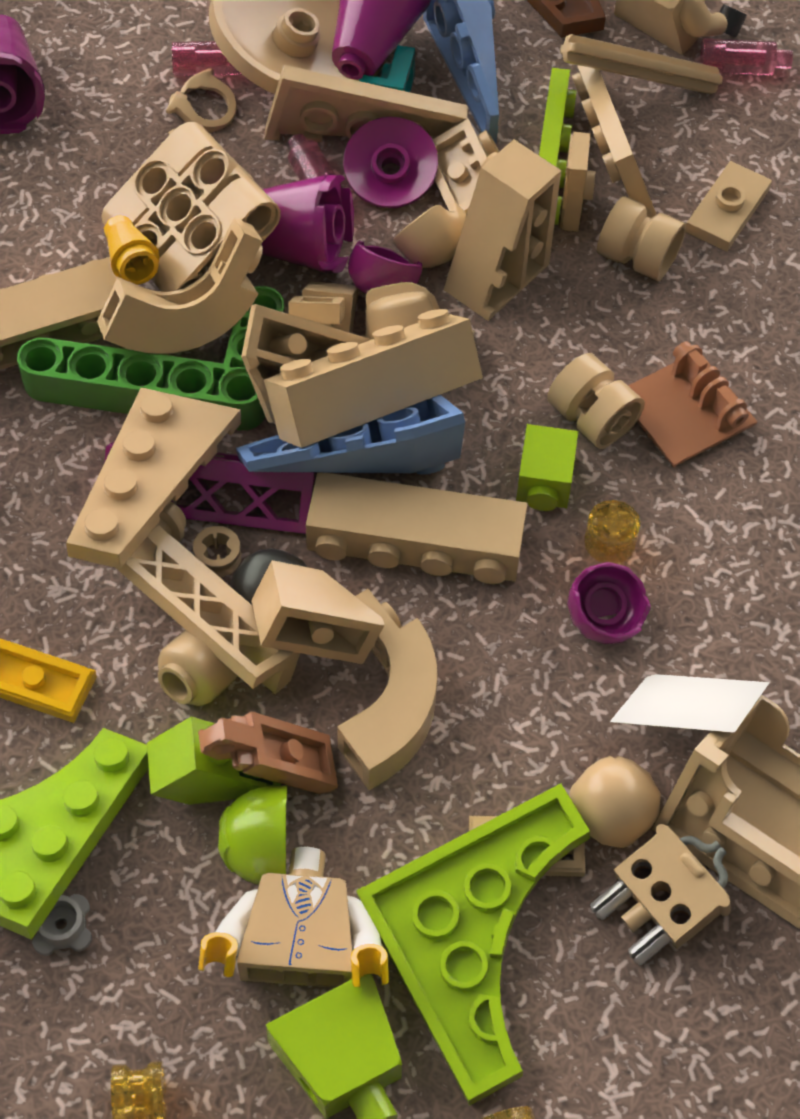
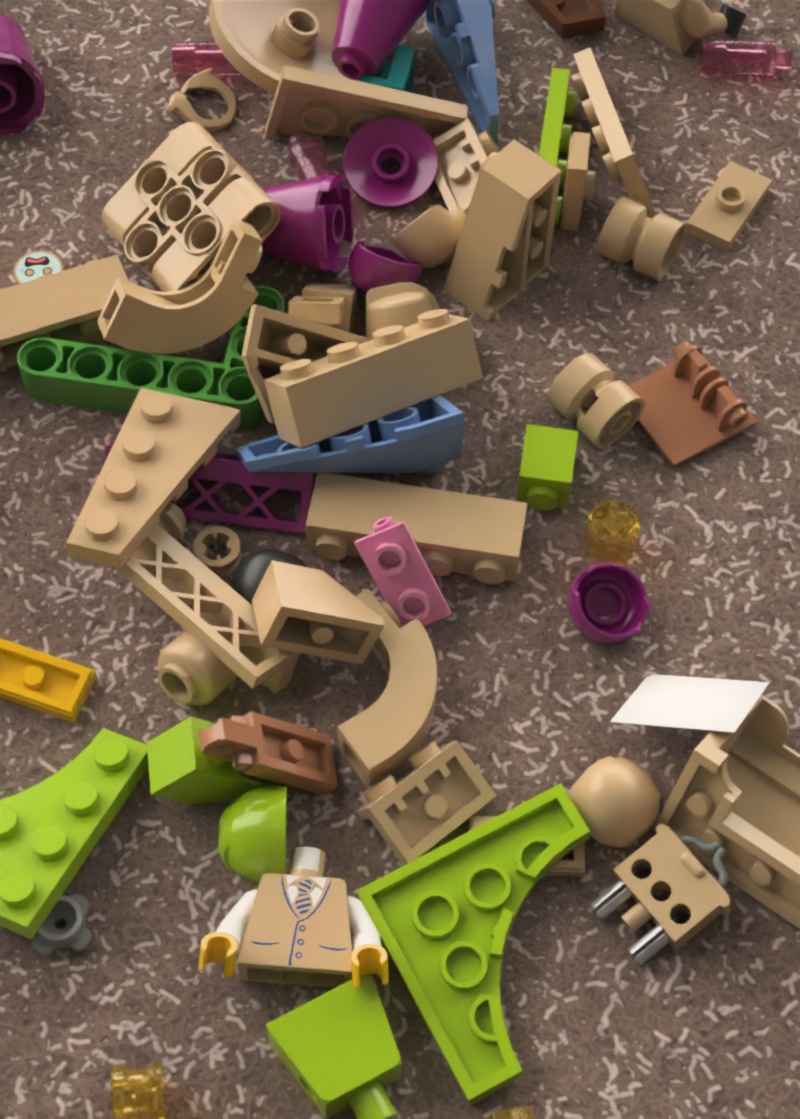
yellow cone [104,215,160,285] -> none
tan axle [560,34,723,94] -> none
none -> tile [14,251,64,285]
none -> bright pink hinge [354,516,452,627]
none -> tan bracket [355,740,497,866]

